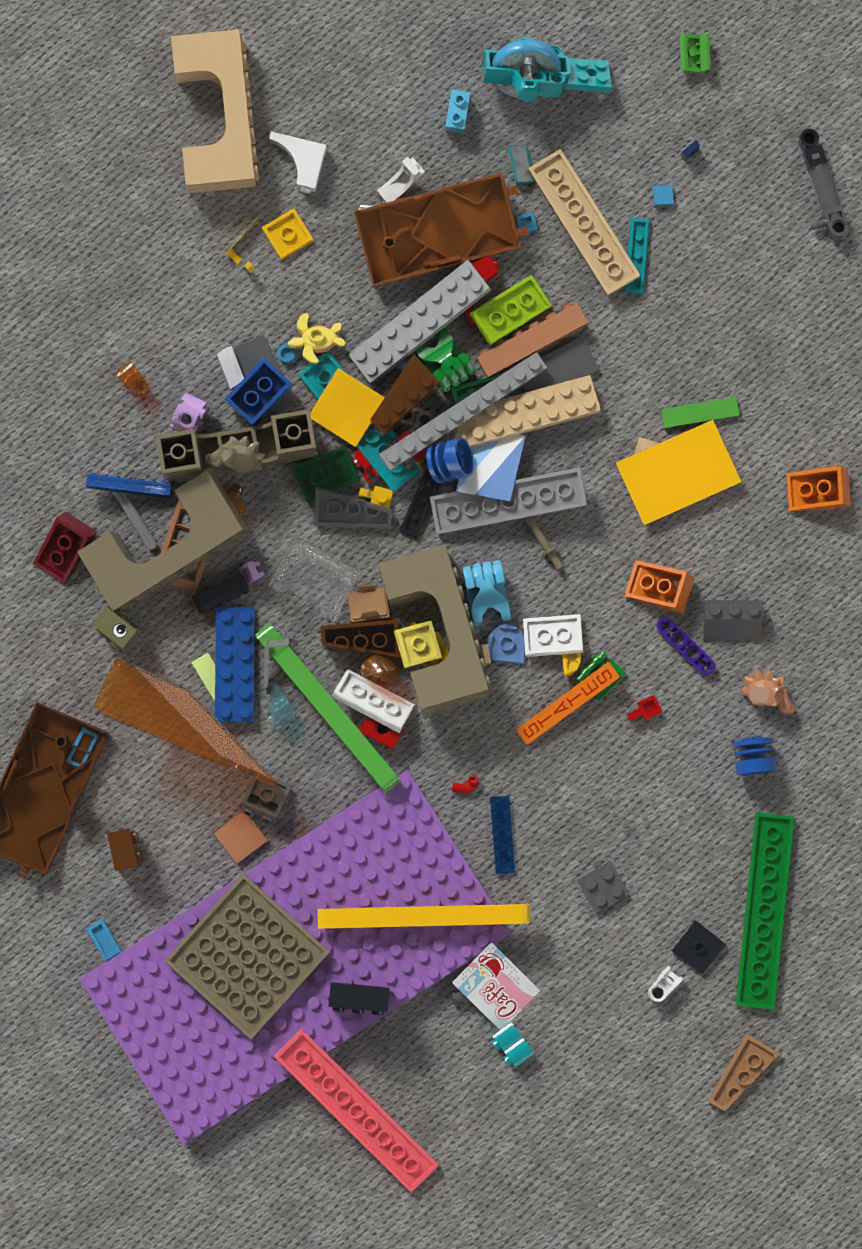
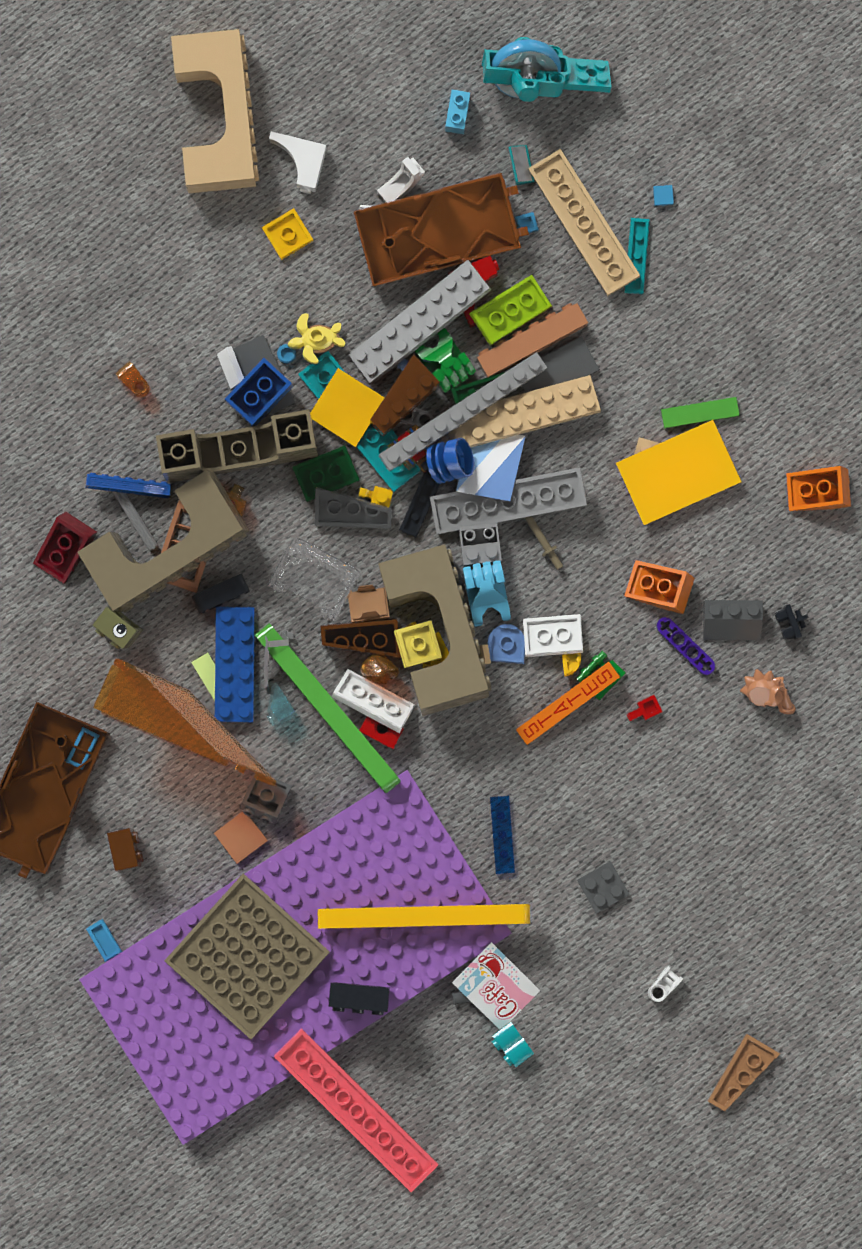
lavender brick [170,393,211,434] -> none
dark tan head [204,436,266,474] -> none
yellow piece [225,214,261,273] -> none
lavender tile [238,561,264,585] -> none
red plate [353,449,379,483] -> none
red arm [452,775,479,794] -> none
black plate [671,920,726,975] -> none
bright green bracket [680,33,711,74] -> none
dark blue tile [680,140,700,161] -> none
blue wheel [733,736,777,775] -> none
green plate [735,812,794,1010] -> none
dark grey piece [798,128,849,240] -> none
none -> light grey slope [459,523,502,568]
none -> black hips [774,604,809,640]

